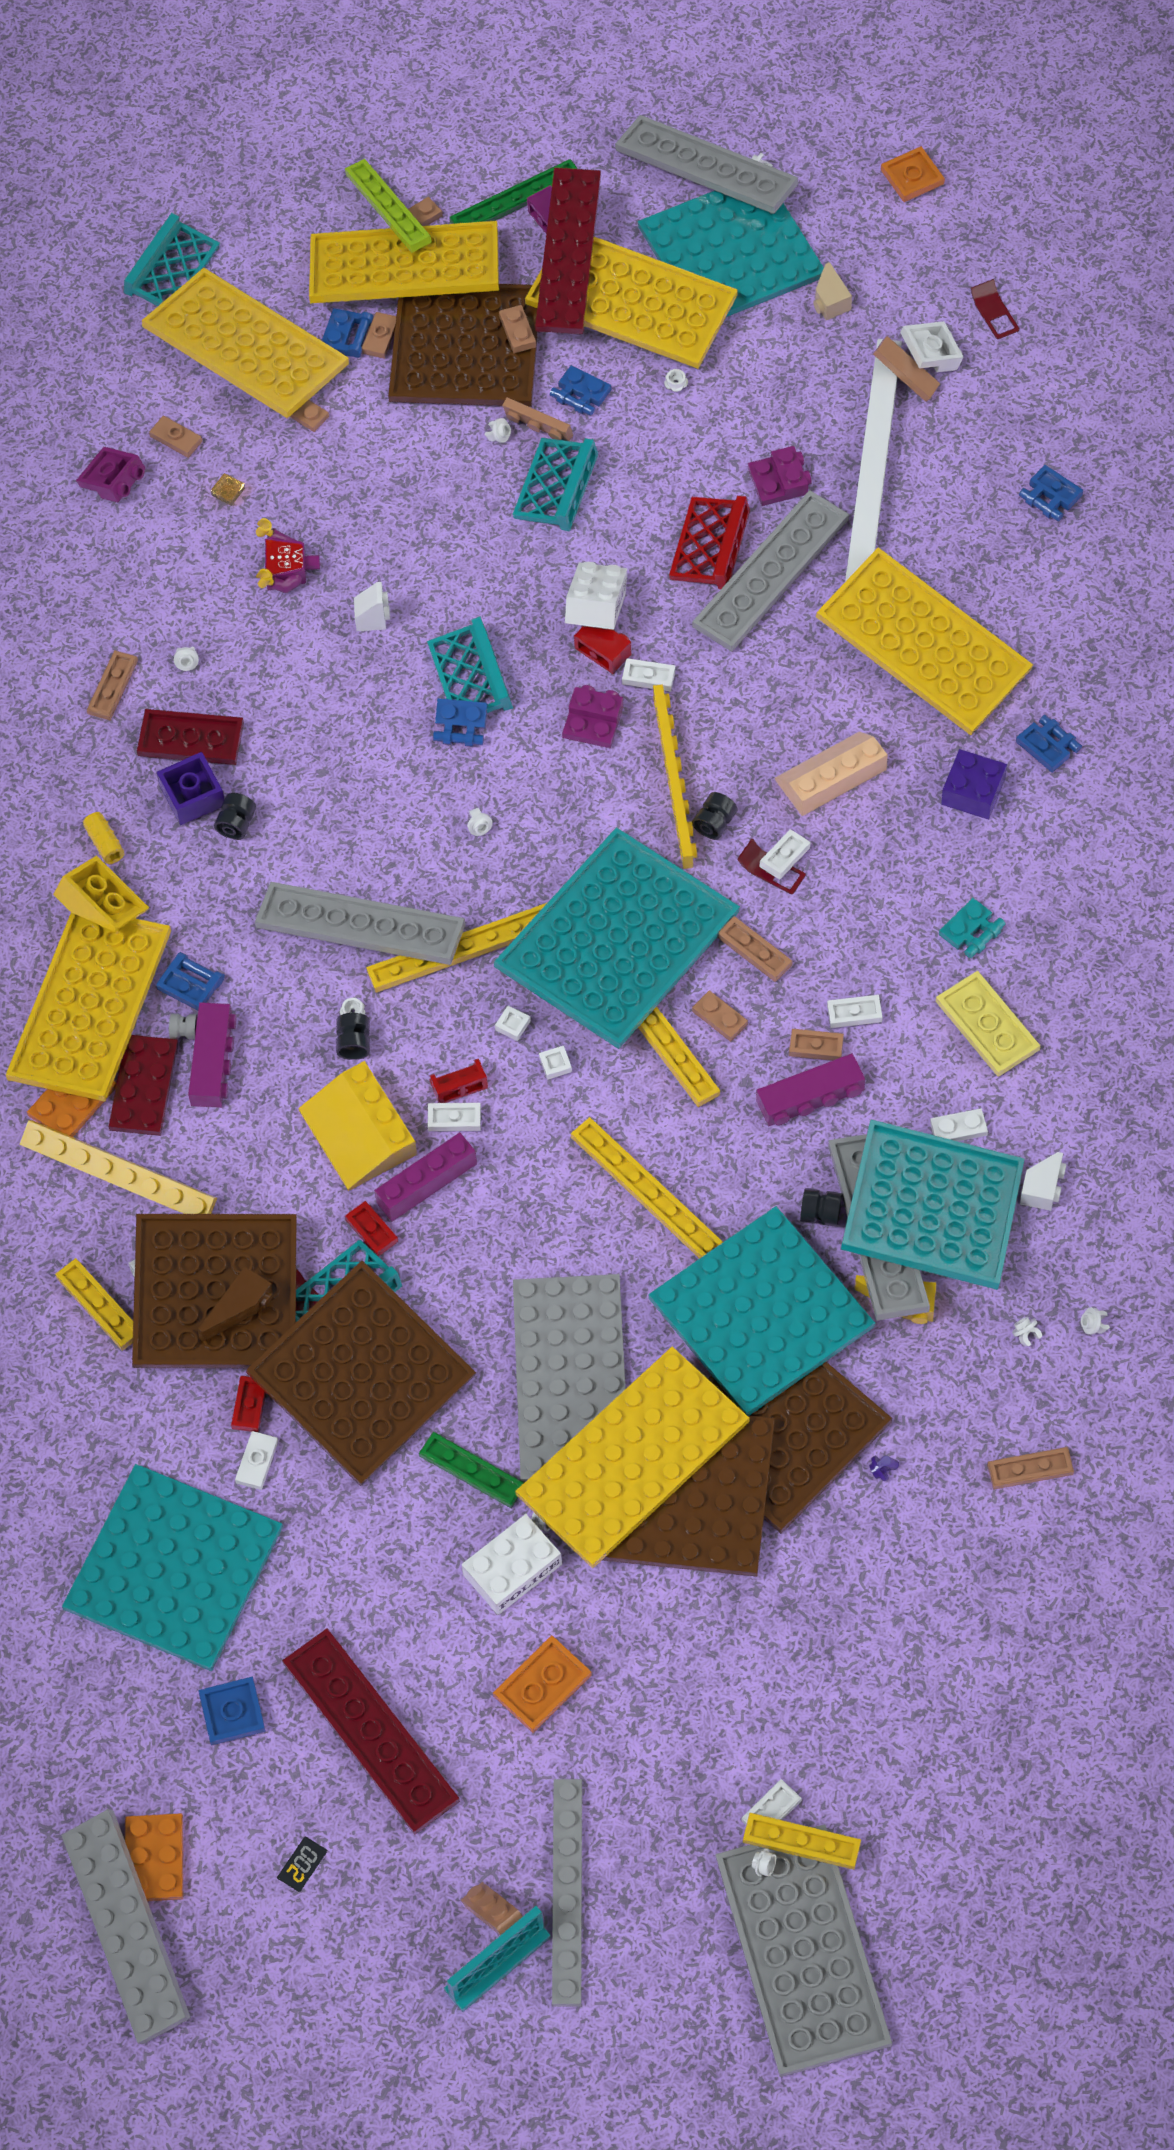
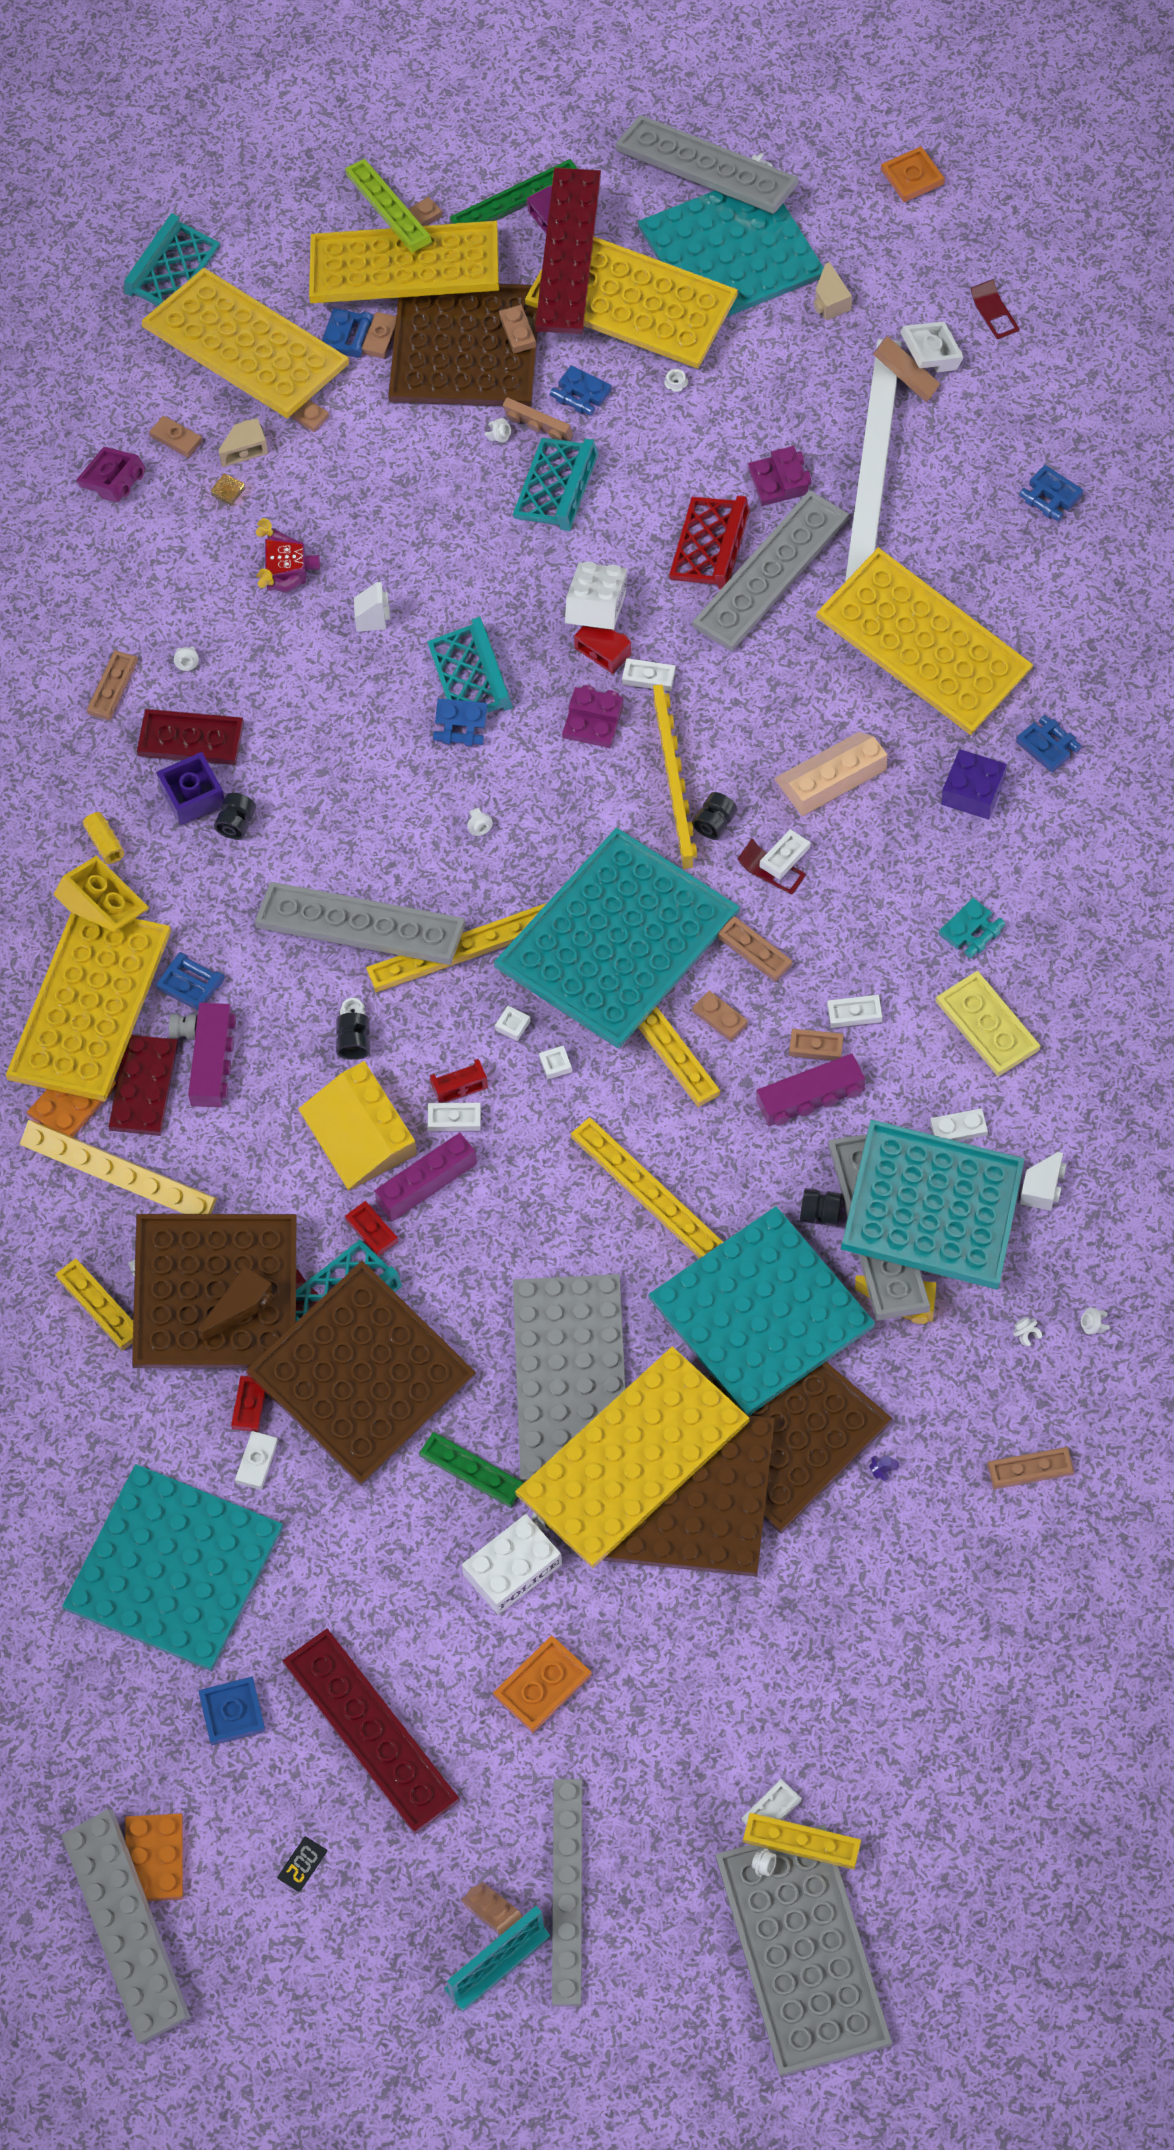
none -> tan slope [218,418,268,467]

